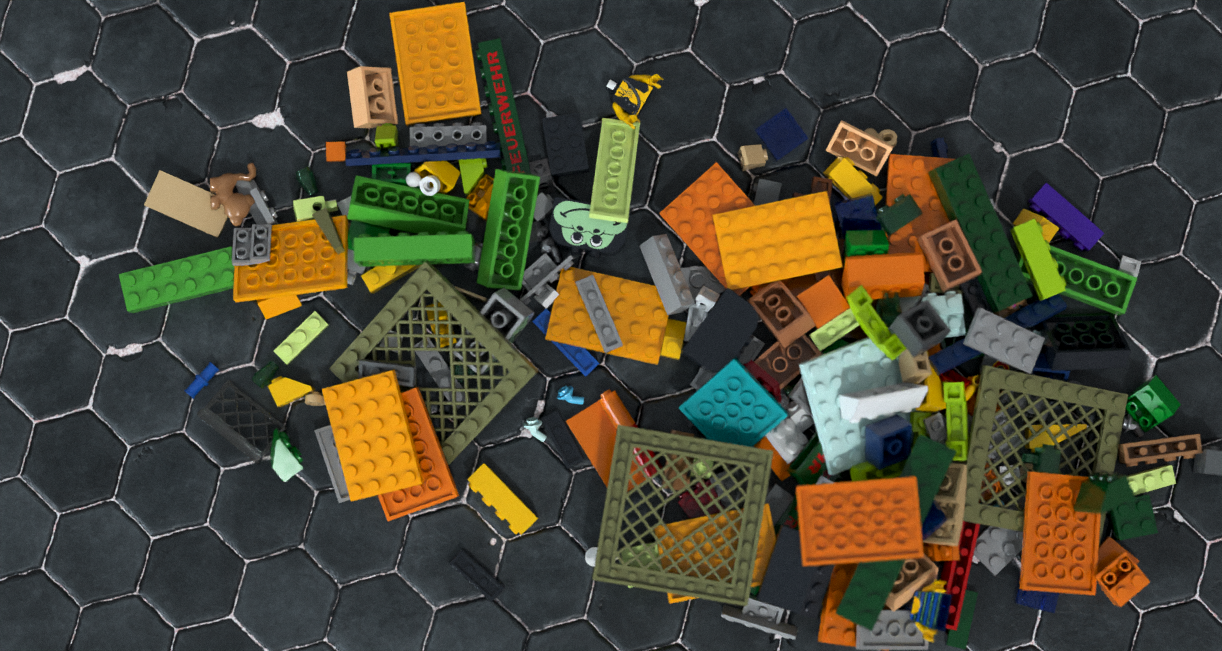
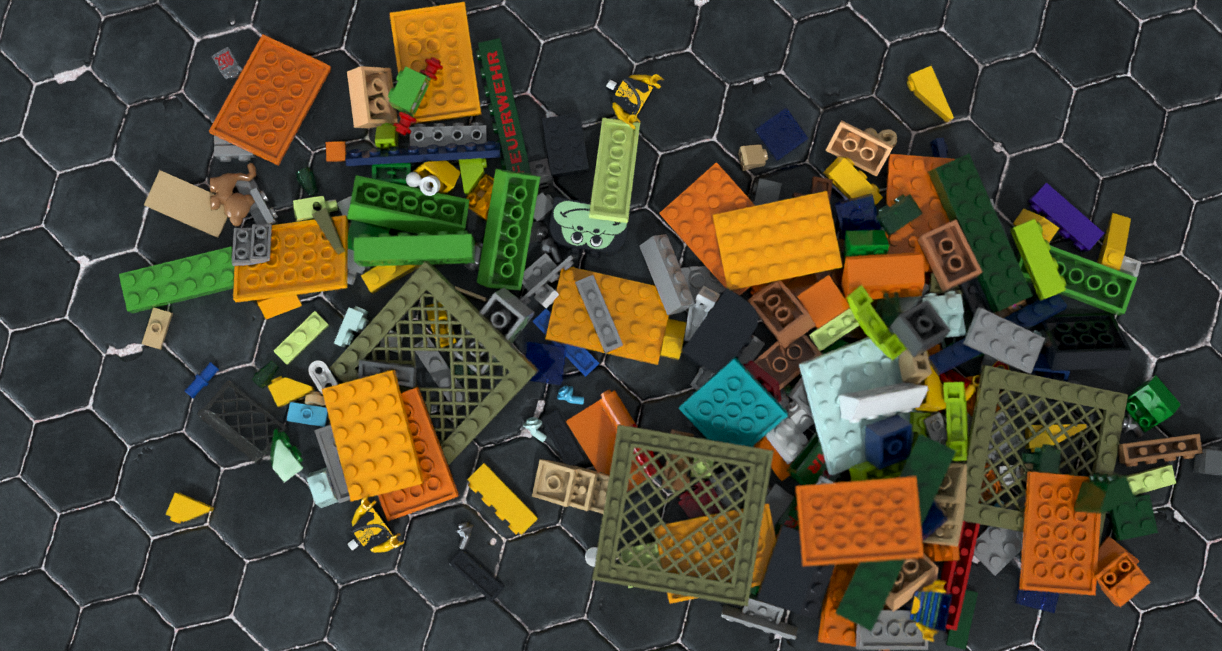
none -> tan plate [142,307,173,350]
none -> yellow slope [166,493,214,524]
none -> orange plate [209,34,331,166]
none -> clear brick [211,47,242,79]
none -> light grey brick [214,135,256,162]
none -> medium azure plate [287,402,328,427]
none -> light aqua torso [307,467,338,508]
none -> white plate [308,361,338,394]
none -> light aqua plate [334,306,369,348]
none -> torso [347,495,404,553]
none -> bright green brick [388,57,443,136]
none -> flat silver plate [455,522,474,549]
none -> clear blue plate [526,341,566,385]
none -> tan slope [532,459,610,514]
none -> yellow slope [907,66,954,123]
none -> yellow slope [1097,213,1131,271]

